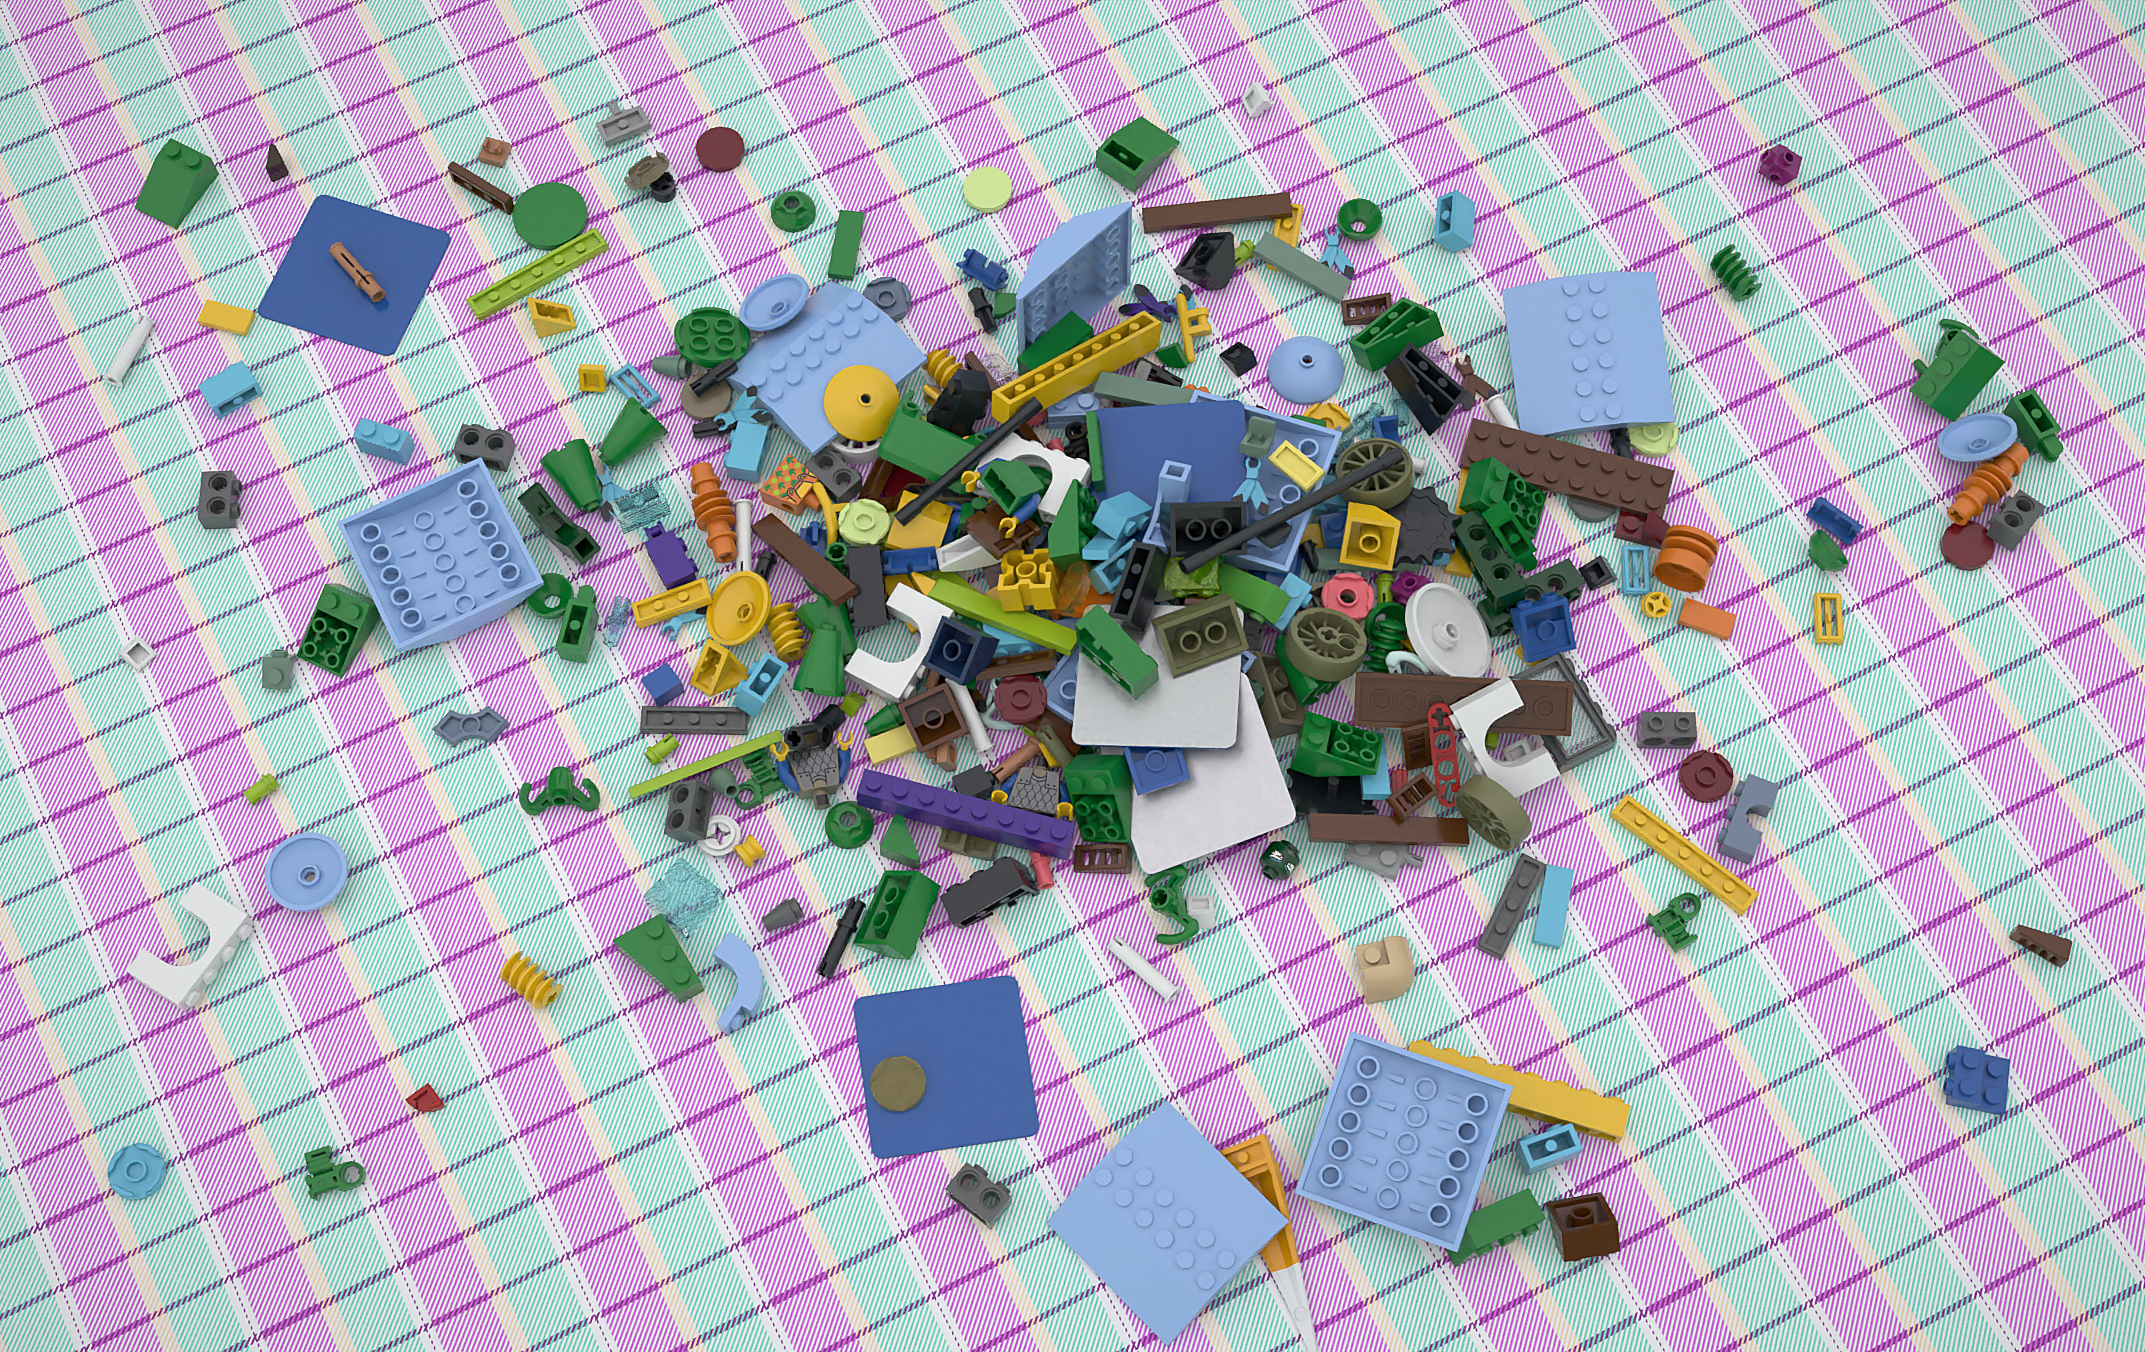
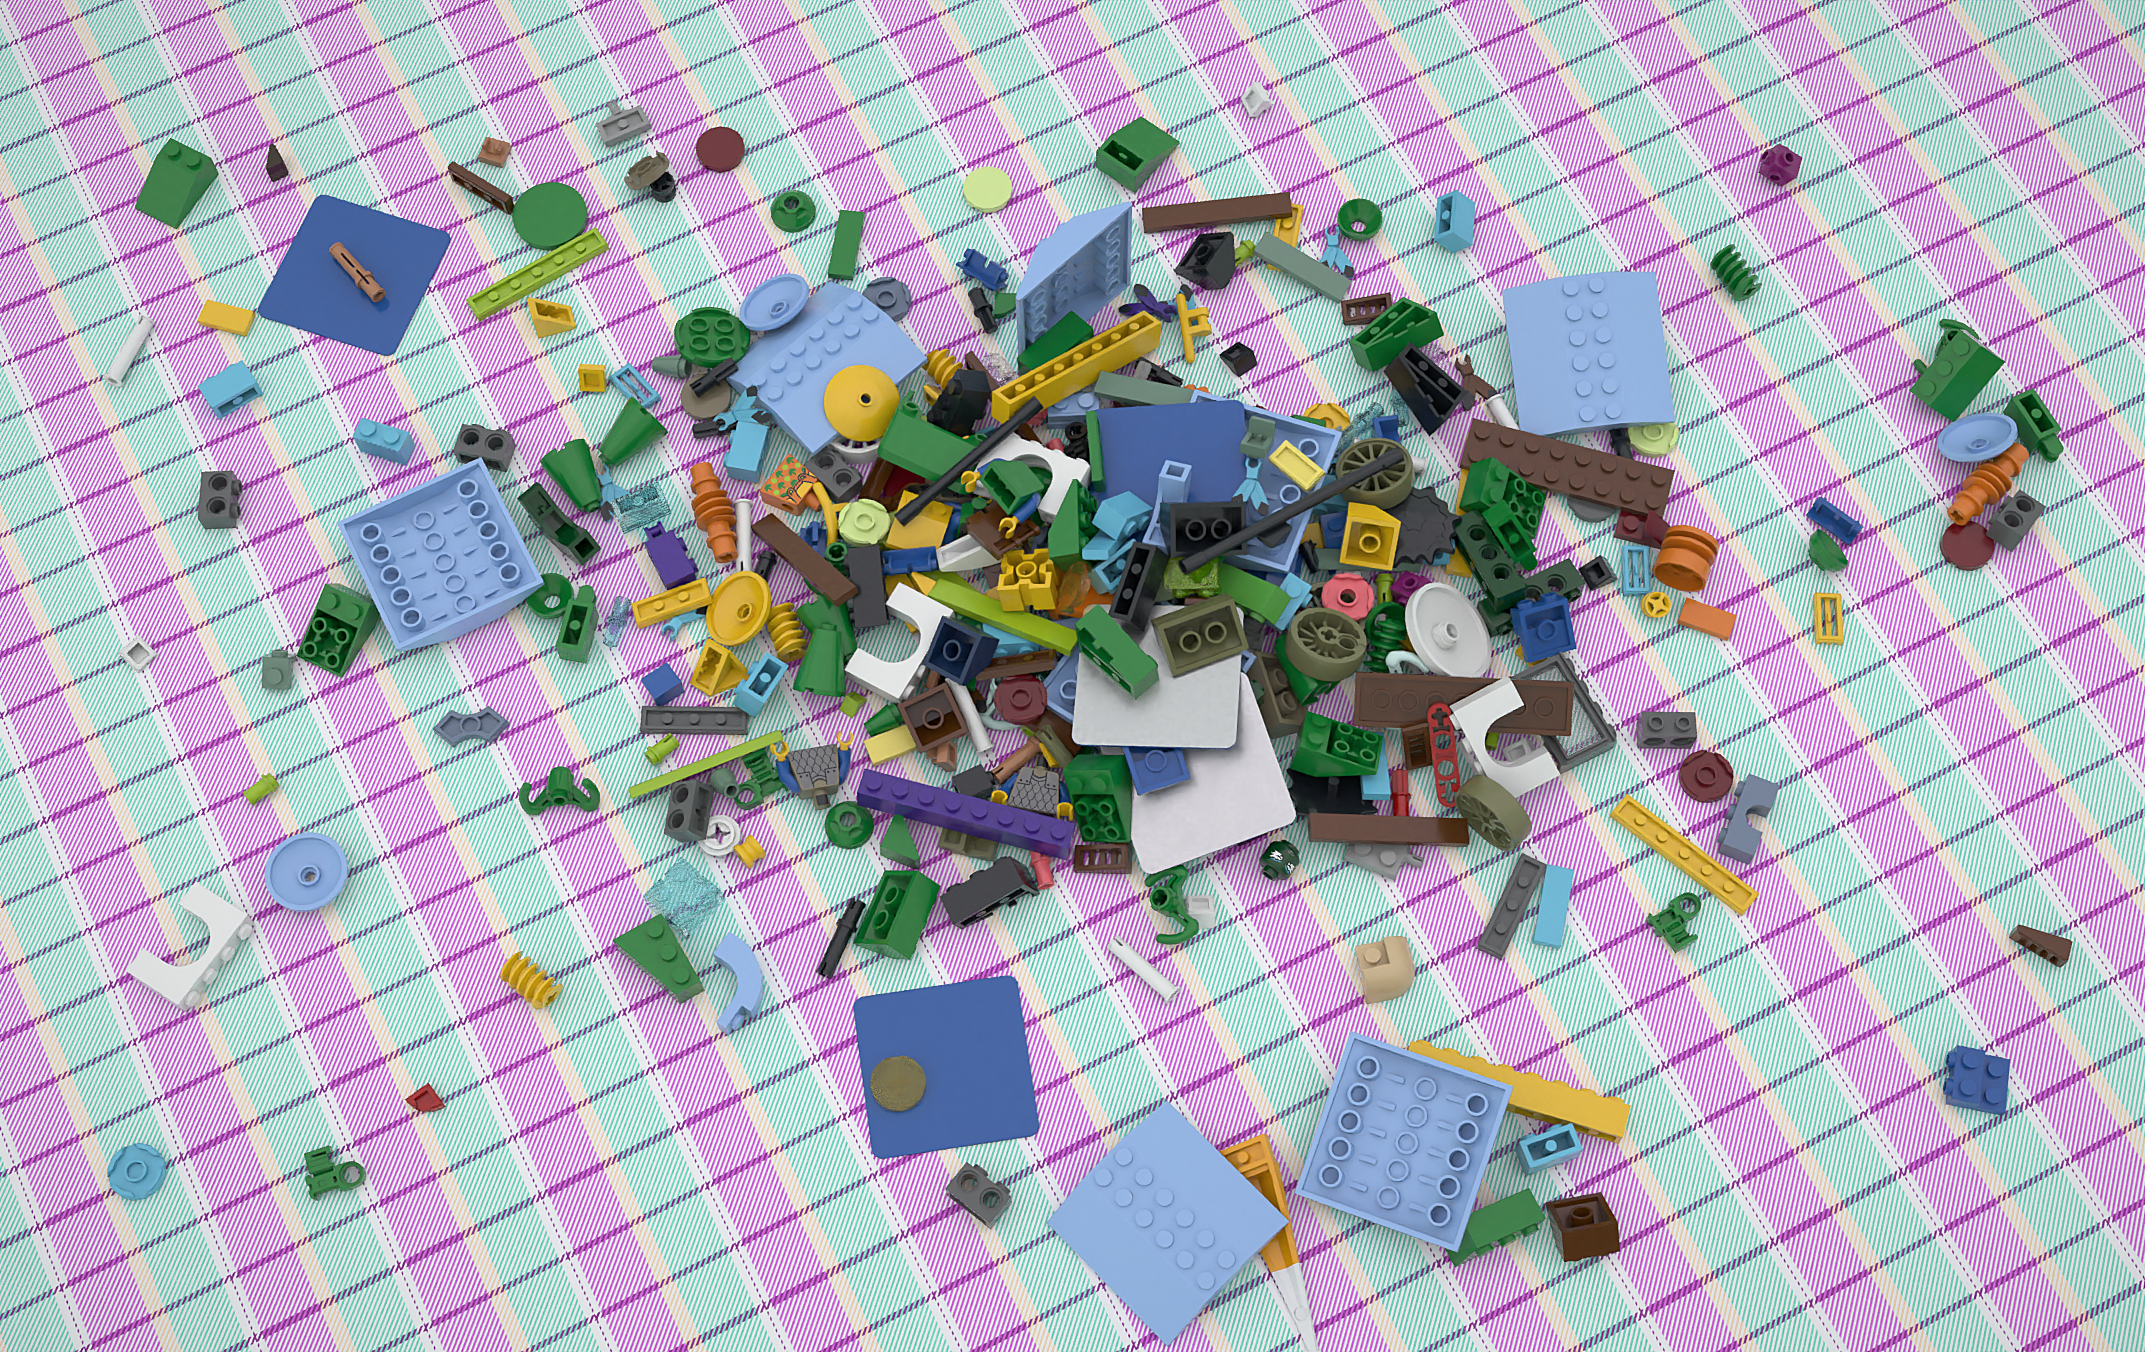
dark grey cone [761,897,804,932] -> none
black piece [784,704,846,751] -> none
green tile [1155,342,1190,368] -> none
light blue dish [1268,336,1344,405] -> none
reddish brown slope [1385,771,1439,821] -> none

